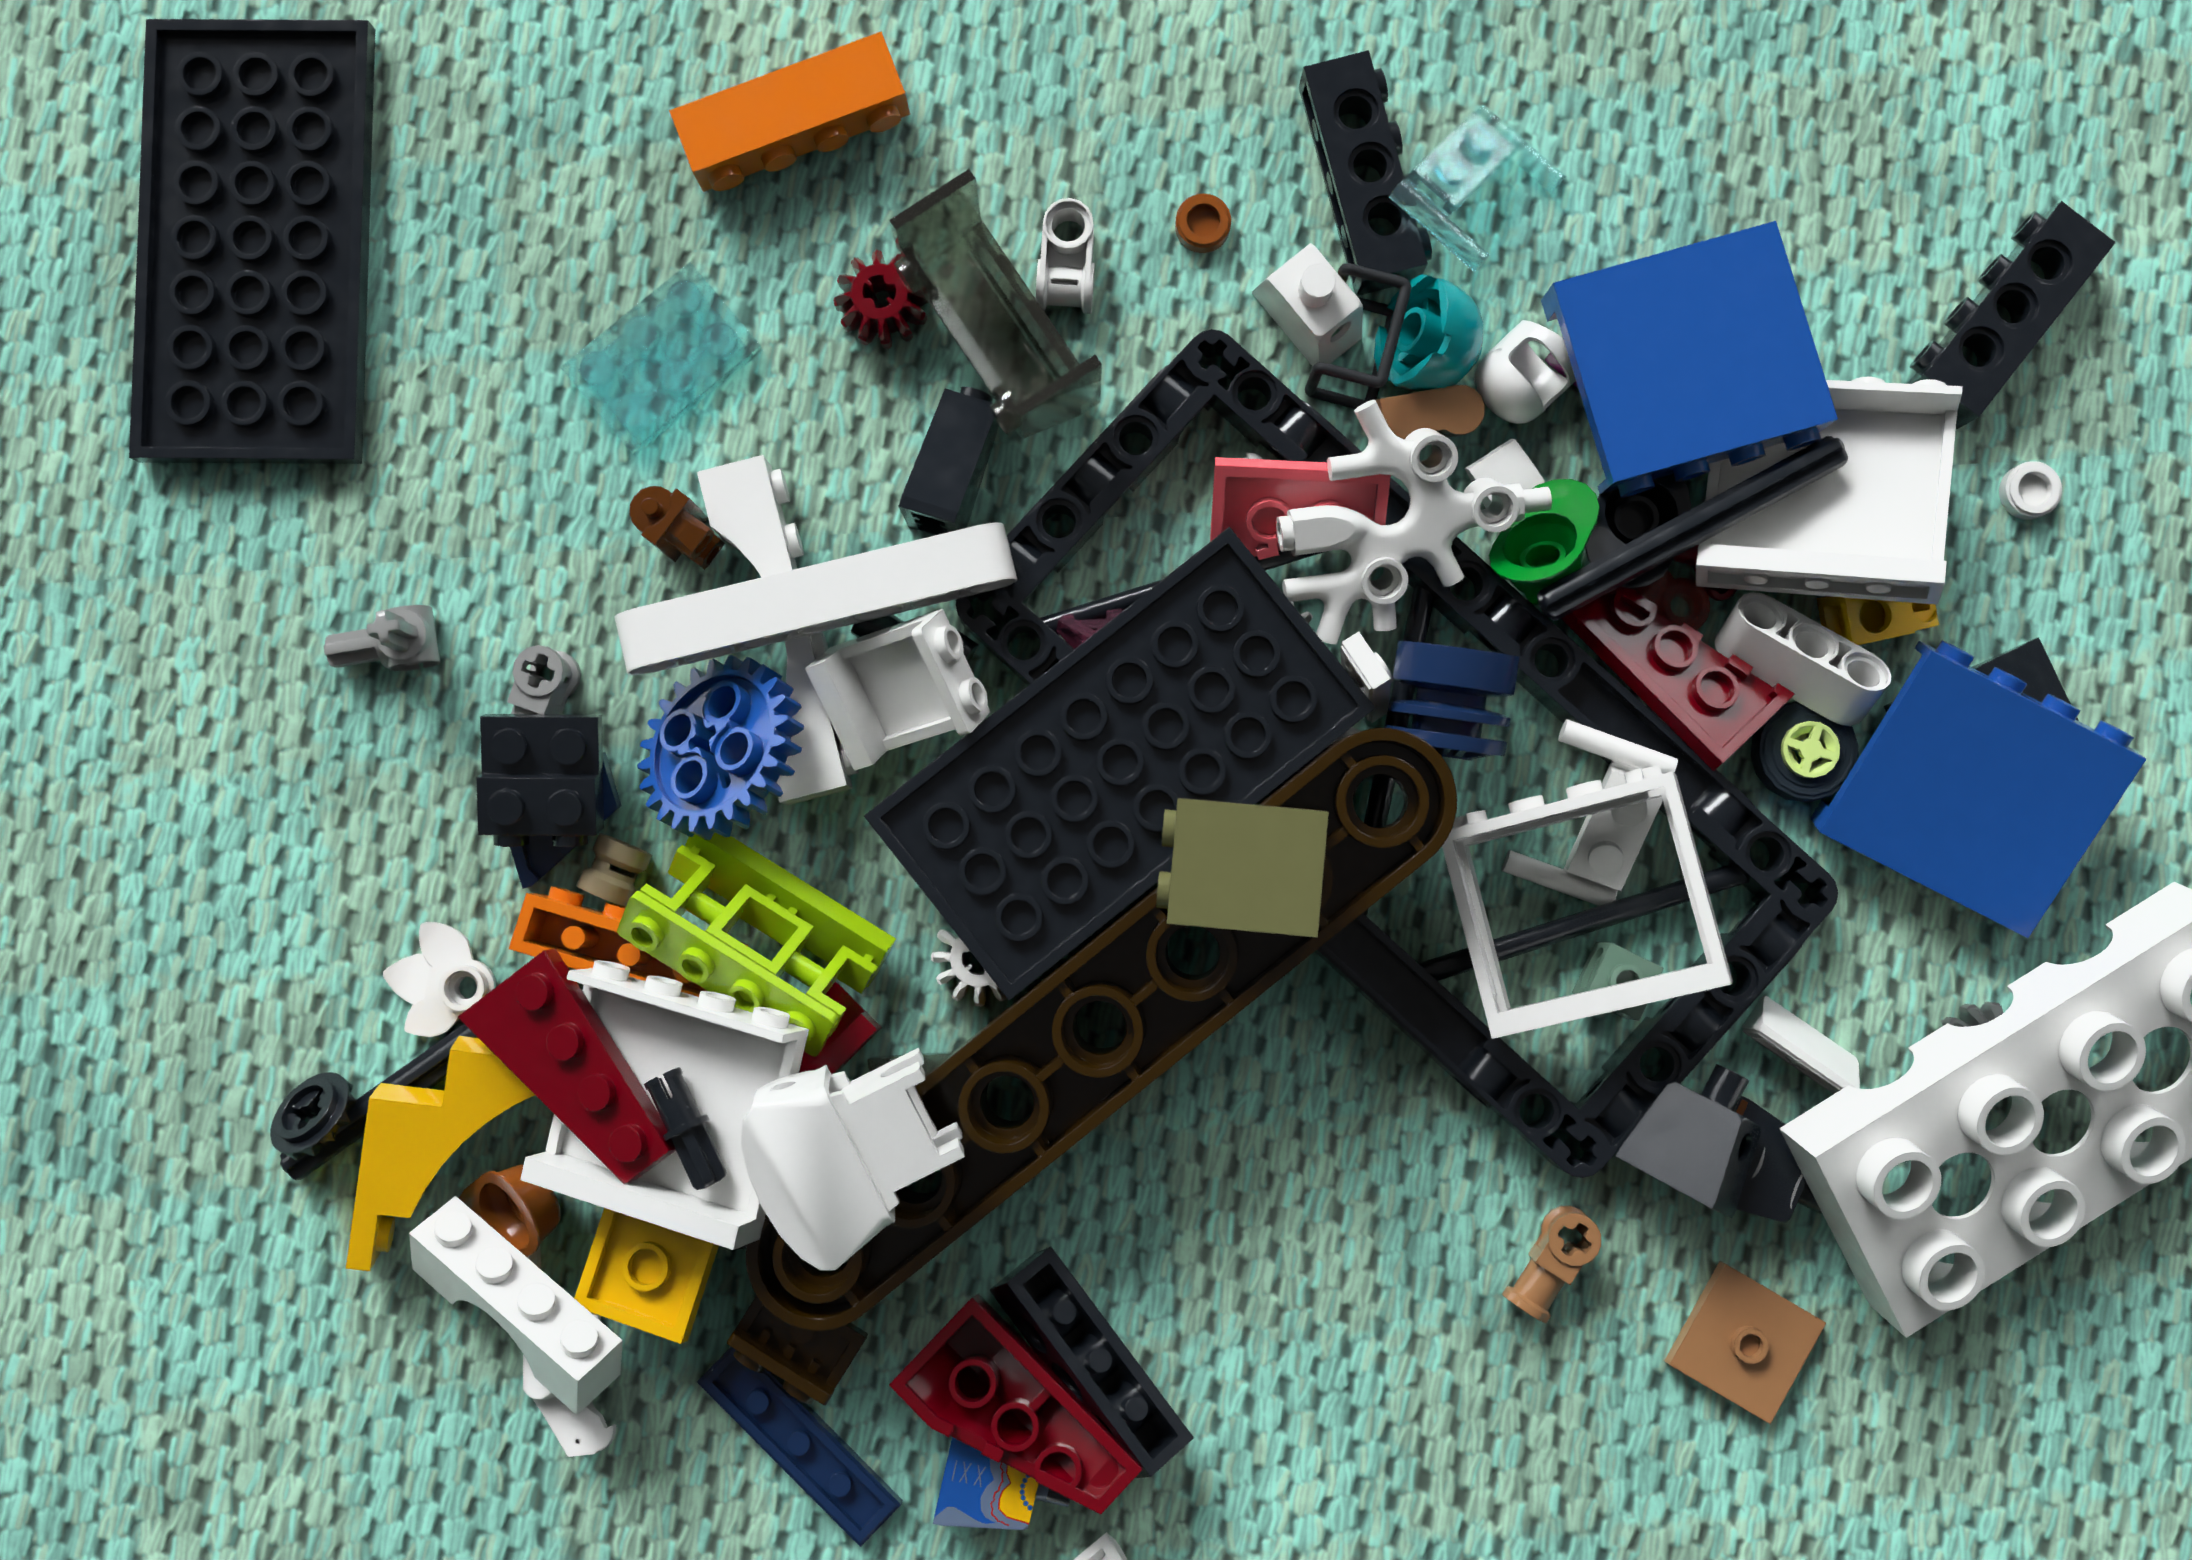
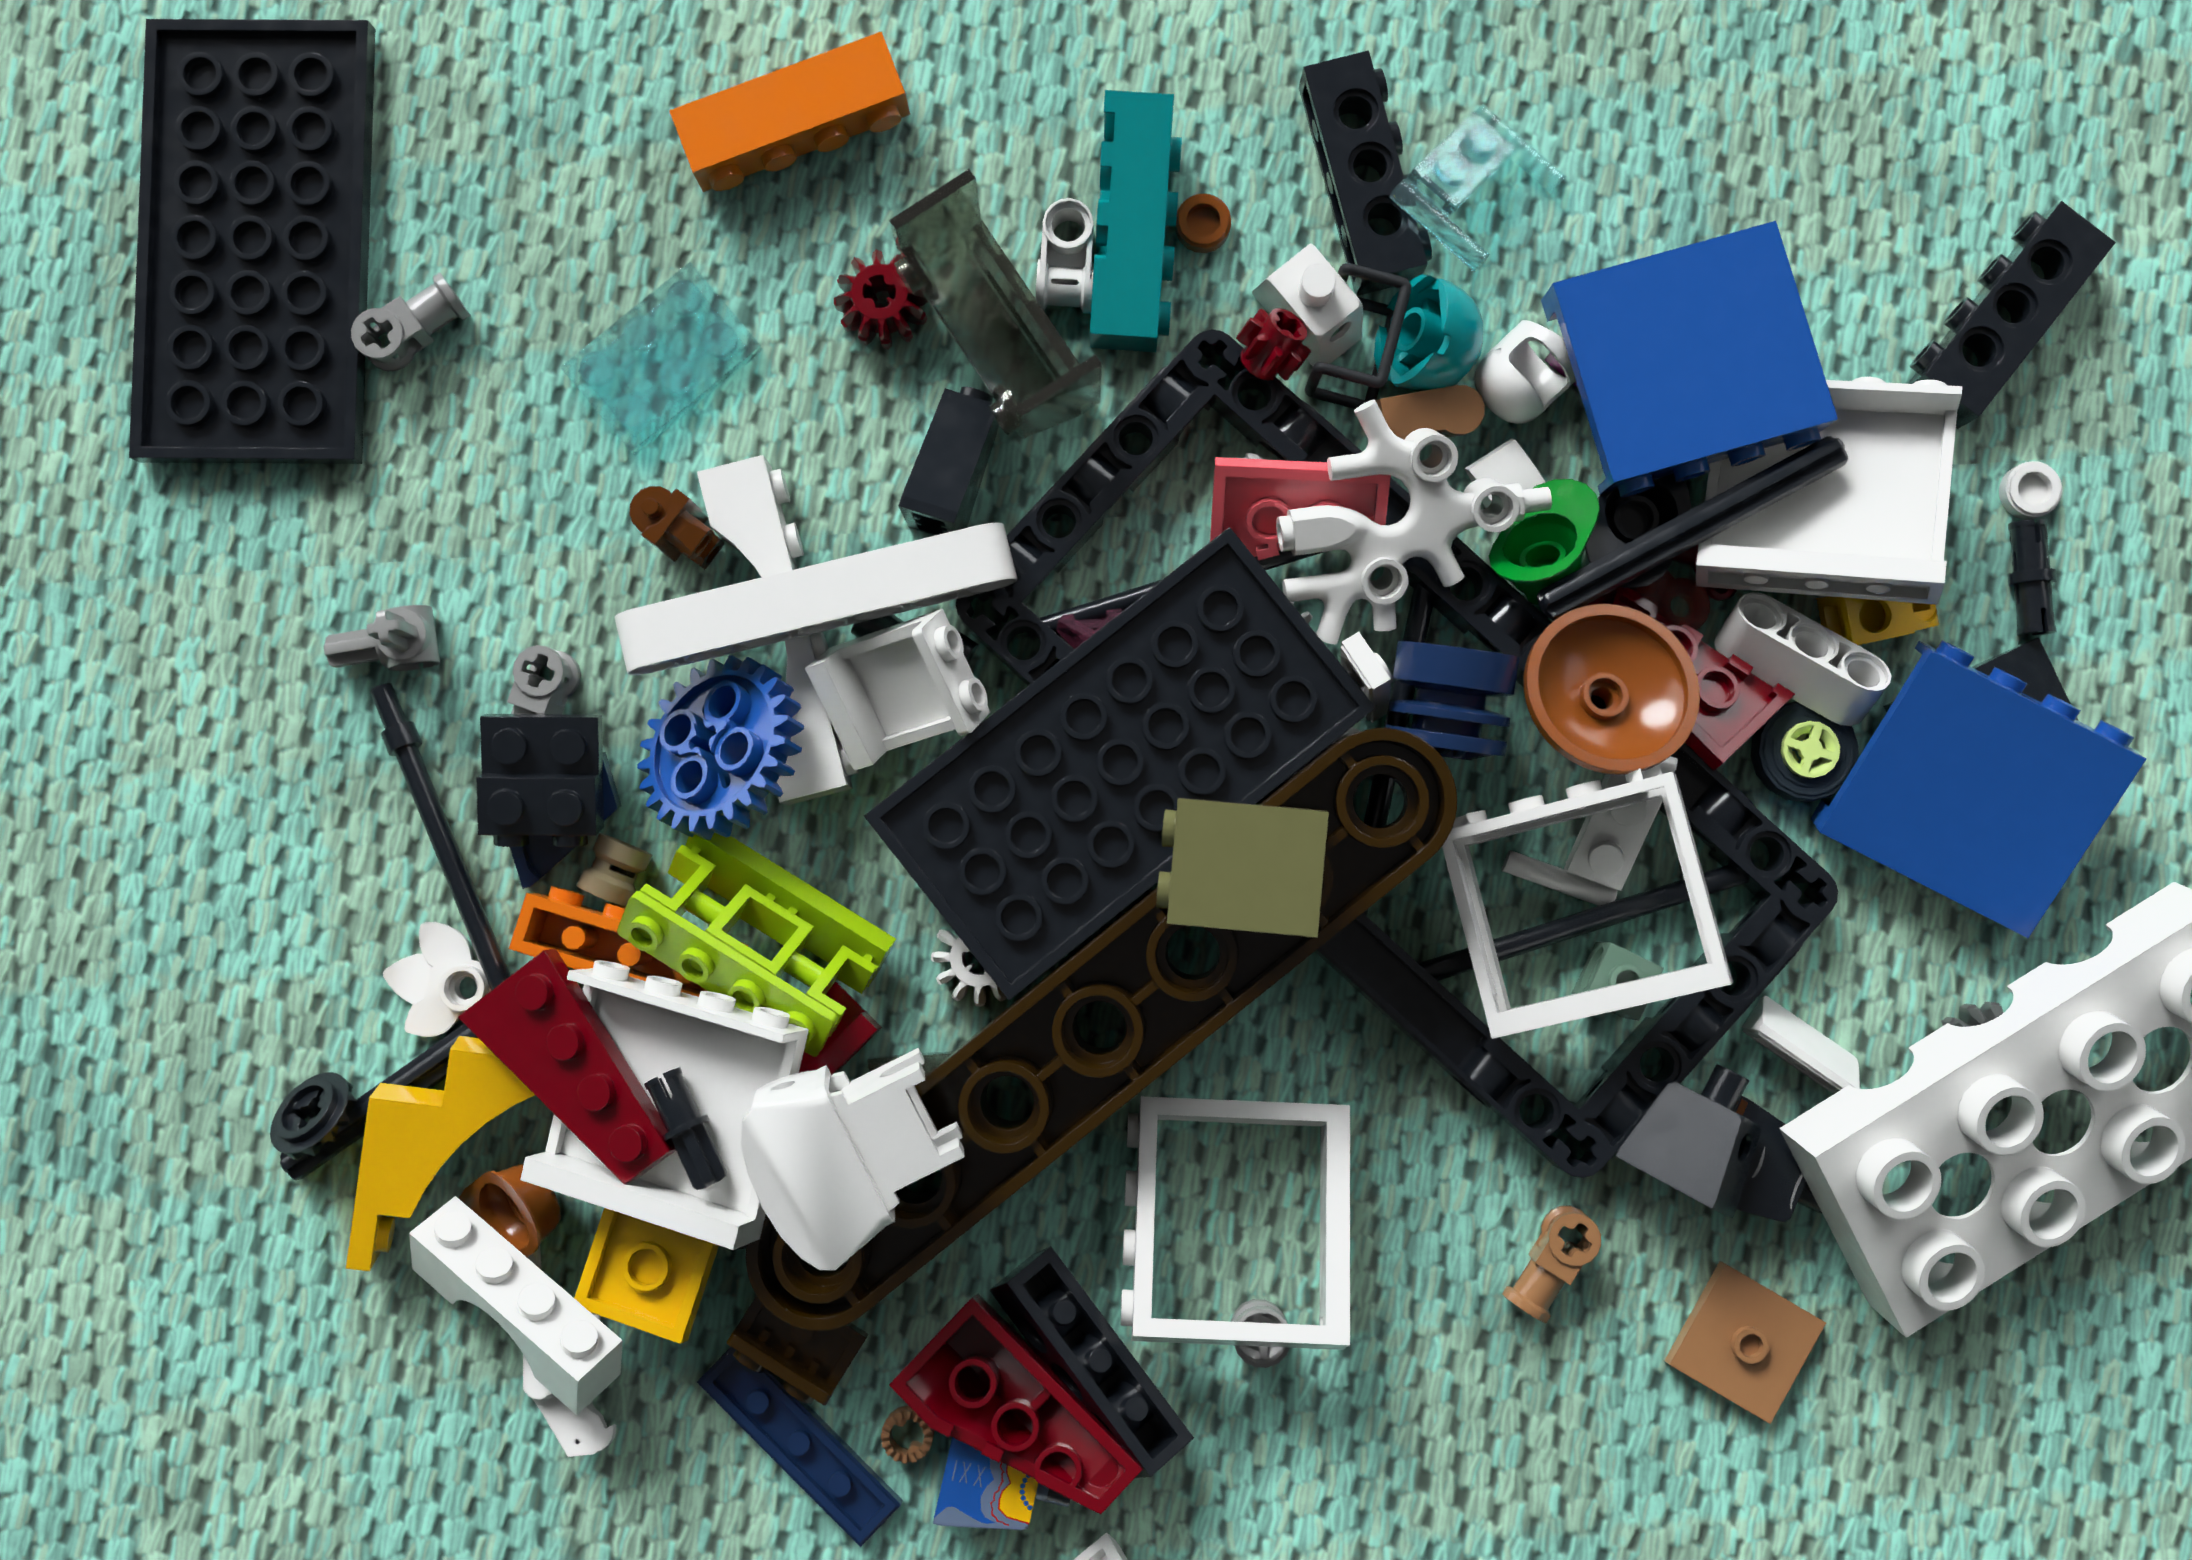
none -> light grey connector [351,273,471,371]
none -> black bar [370,683,511,991]
none -> medium nougat bush [880,1405,935,1464]
none -> teal wedge [1090,90,1182,352]
none -> white window [1121,1096,1350,1350]
none -> light grey wheel [1230,1299,1289,1368]
none -> dark red gear [1236,308,1311,381]
none -> dark orange dish [1524,604,1700,775]
none -> black pin [2007,519,2057,636]

